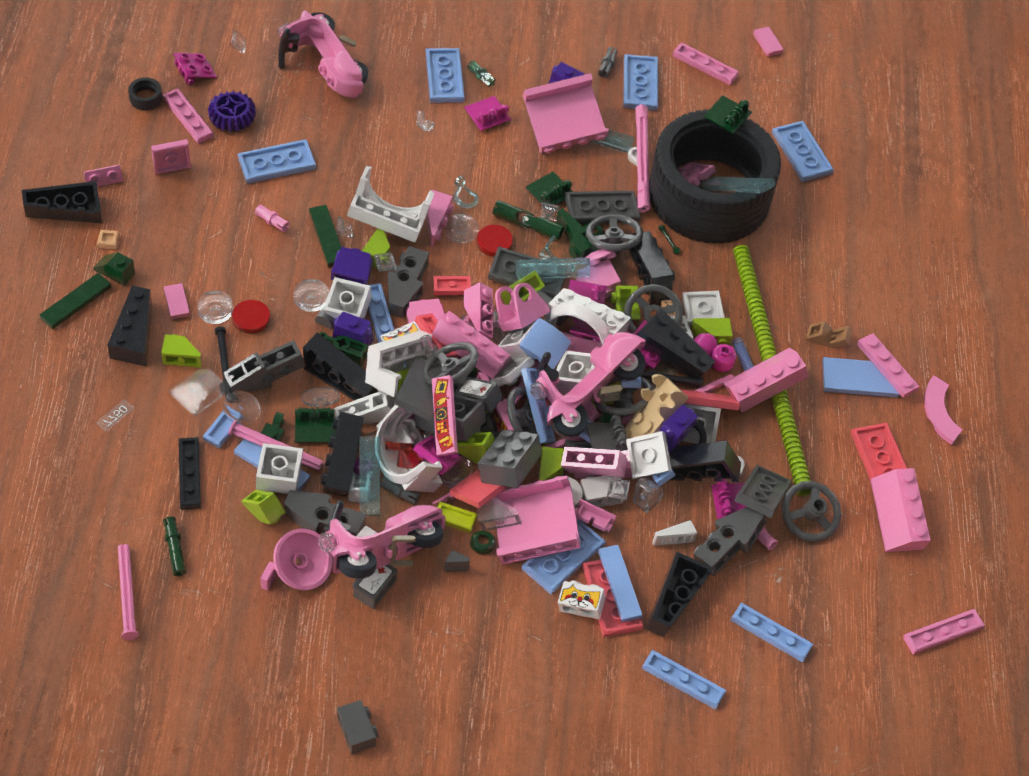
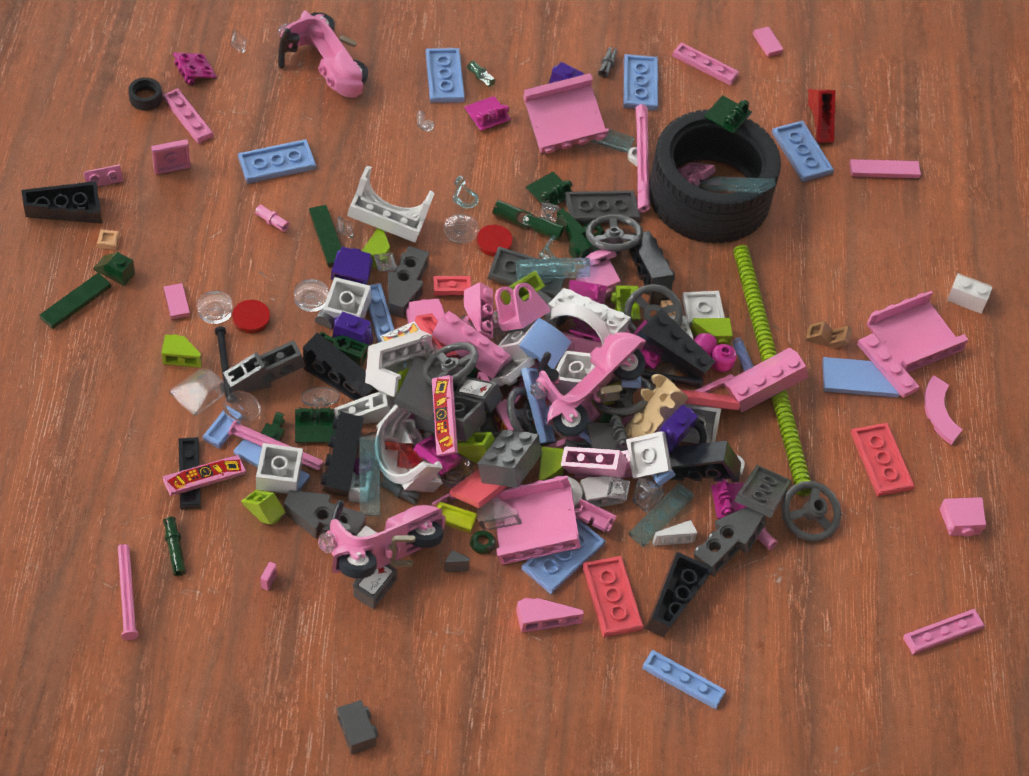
clear sticker [95,399,135,432] -> none
black wedge [107,285,152,367] -> none
dark purple gear [208,90,256,133] -> none
bright pink dish [274,529,332,590] -> none
bright pink slope [426,190,454,247] -> none
white brick [558,581,606,619] -> none
light blue tile [598,545,642,622] -> none
dark green hinge [658,225,680,255] -> none
light blue tile [731,602,813,663] -> none
bright pink slope [870,468,930,552] -> none
none -> tile [163,455,246,496]
none -> bright pink slope [516,598,584,633]
none -> clear light blue tile [629,483,694,547]
none -> red arch [808,89,836,142]
none -> bright pink tile [849,159,921,178]
none -> bright pink panel [867,291,968,373]
none -> bright pink torso [940,497,986,537]
none -> white slope [947,273,992,314]

